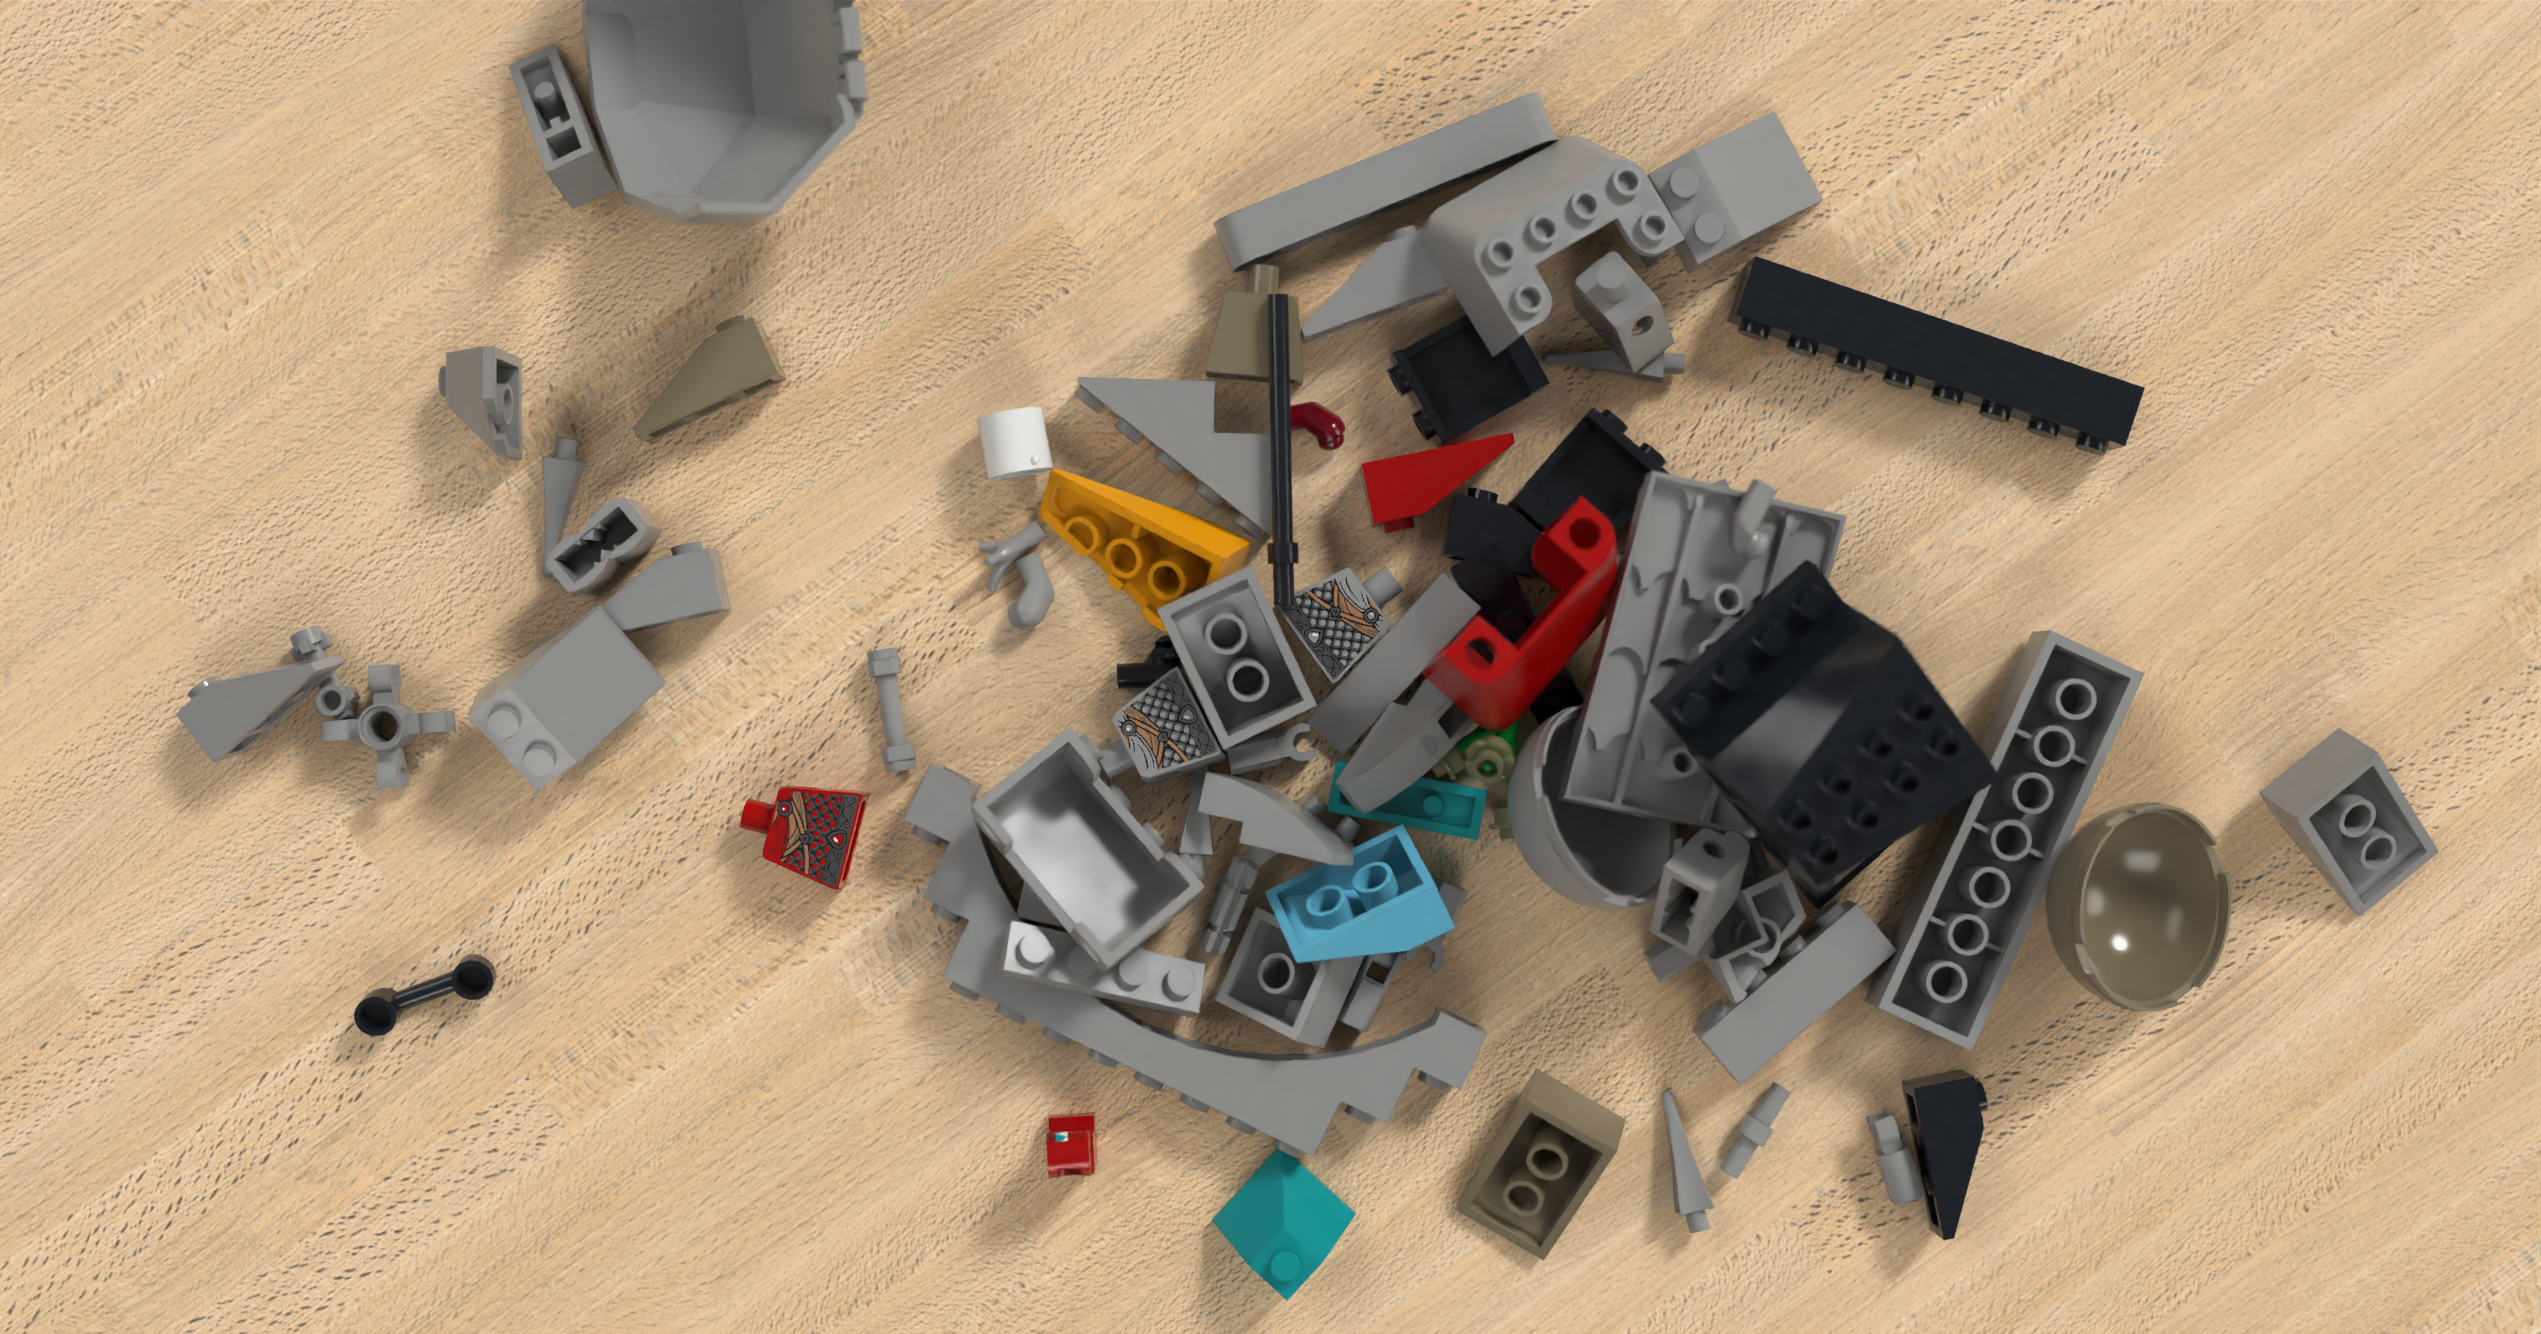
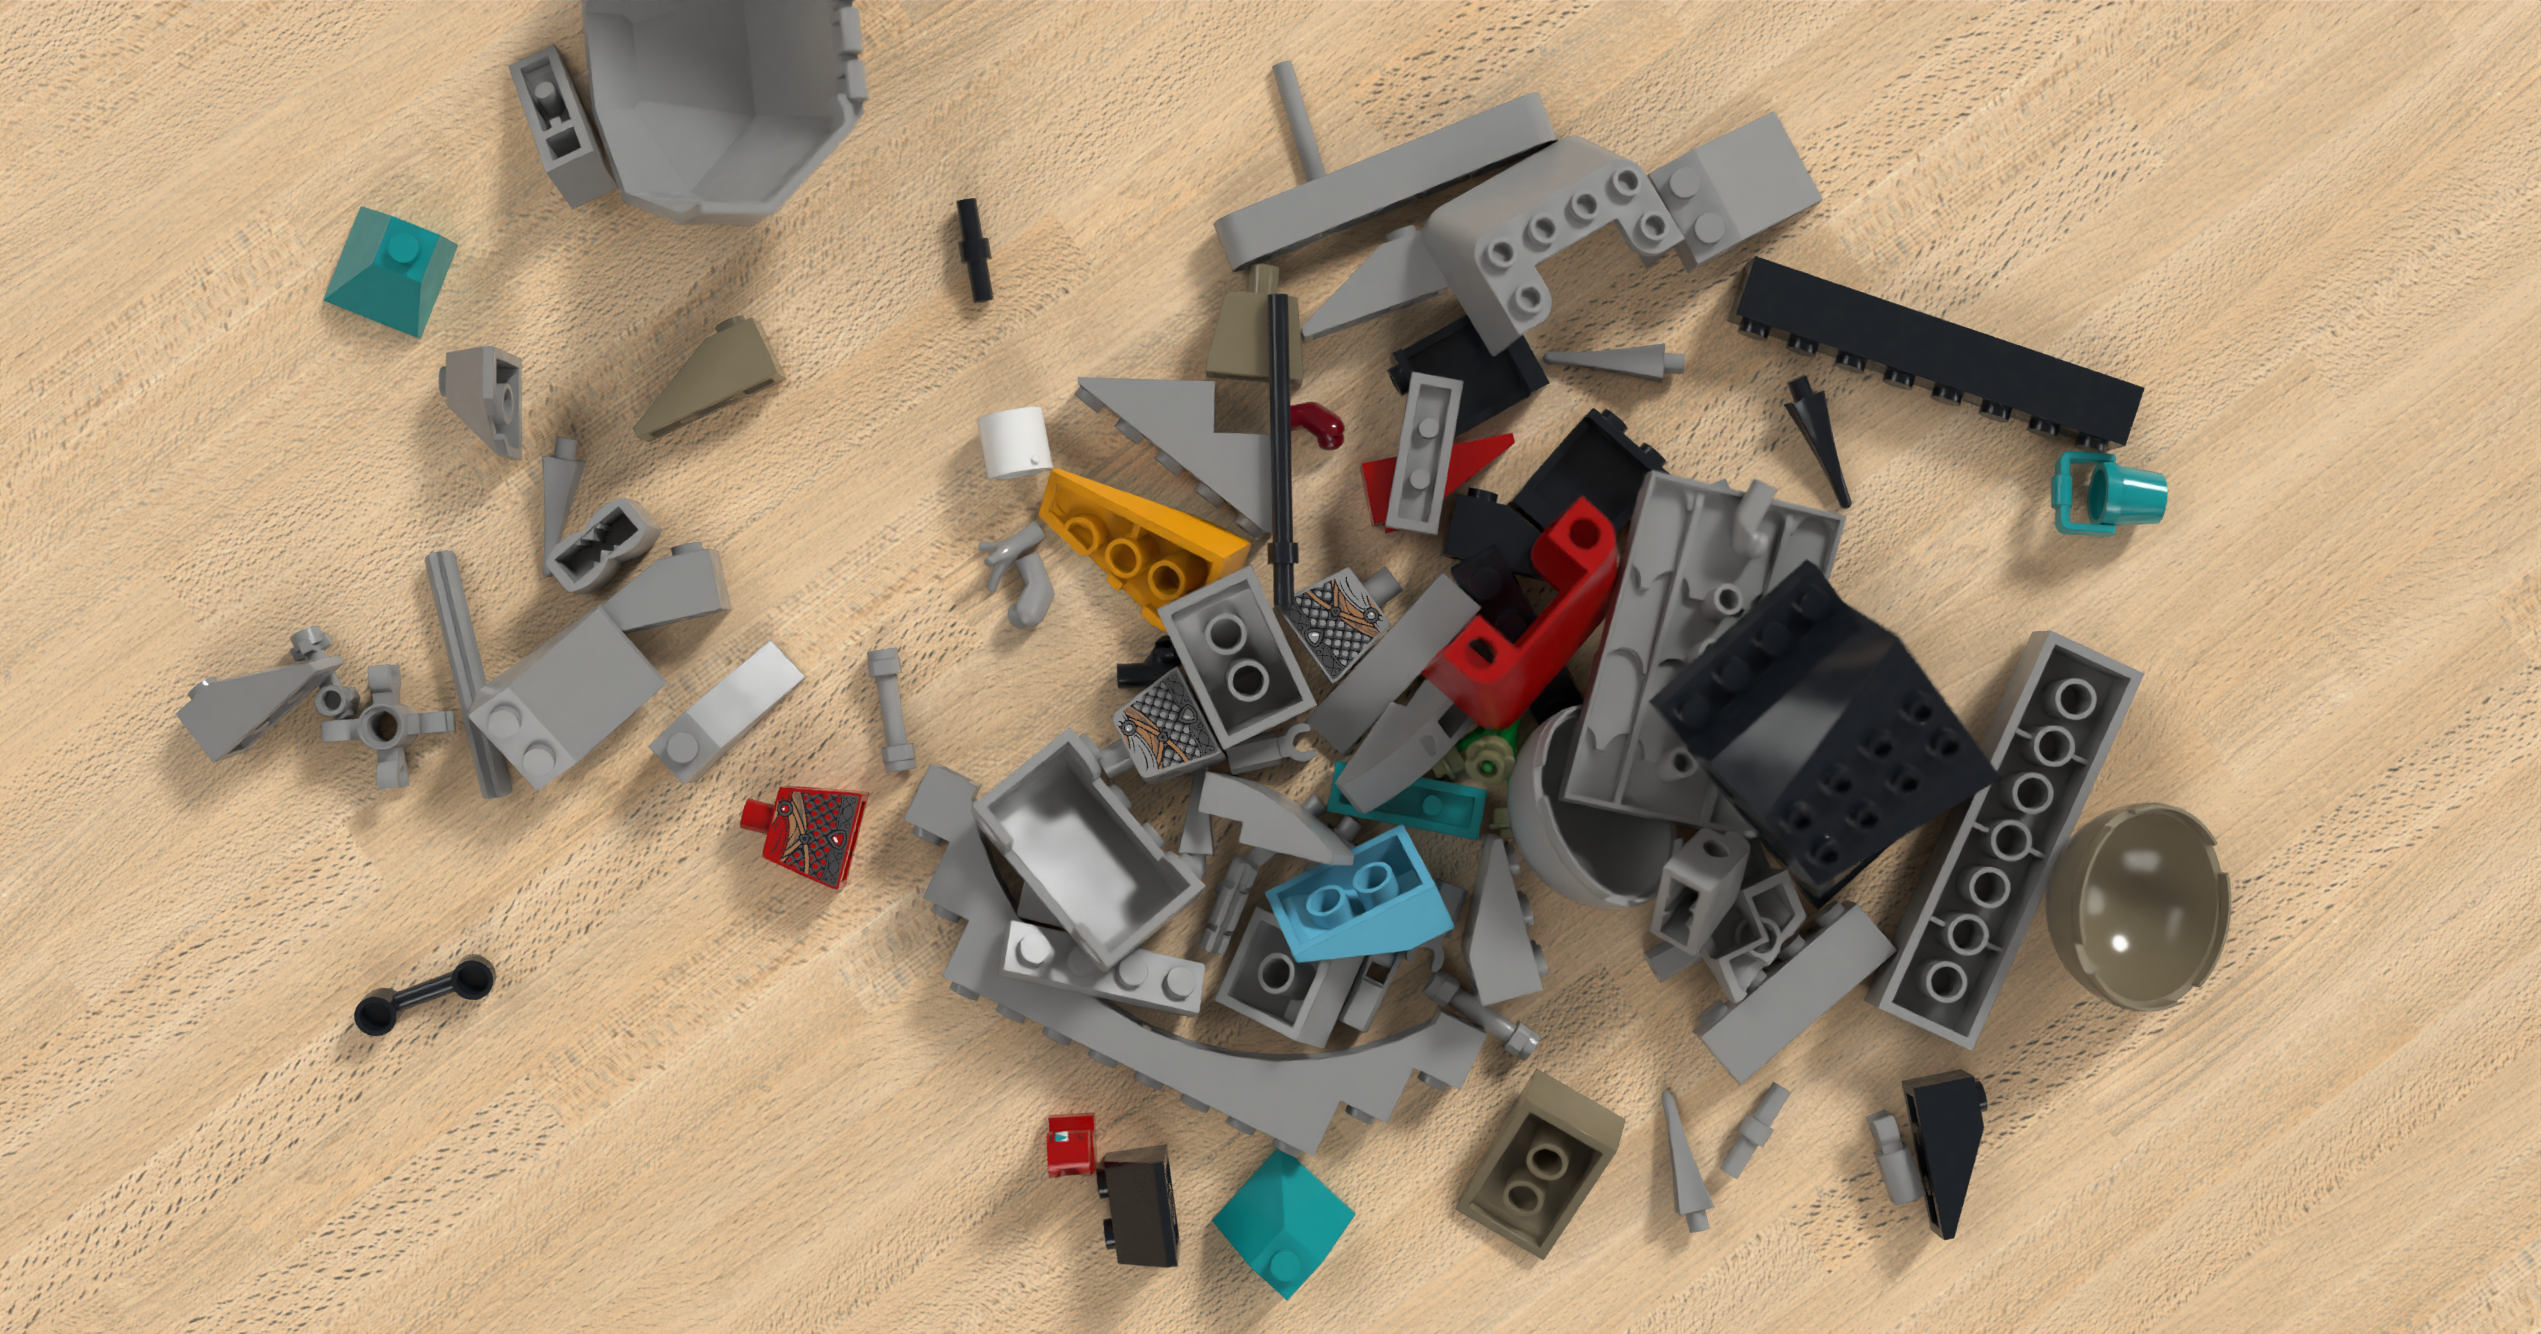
light grey torso [1572,250,1674,374] -> none
light grey slope [2260,728,2439,917] -> none
none -> teal slope [323,206,458,339]
none -> light grey axle [425,550,512,799]
none -> light grey slope [648,640,806,784]
none -> black bar [956,198,994,303]
none -> black slope [1096,1144,1181,1268]
none -> light grey bar [1272,61,1326,182]
none -> light grey plate [1385,372,1464,536]
none -> light grey bar [1422,968,1541,1061]
none -> light grey slope [1461,832,1548,1007]
none -> black piece [1784,375,1852,509]
none -> teal piece [2051,451,2168,537]

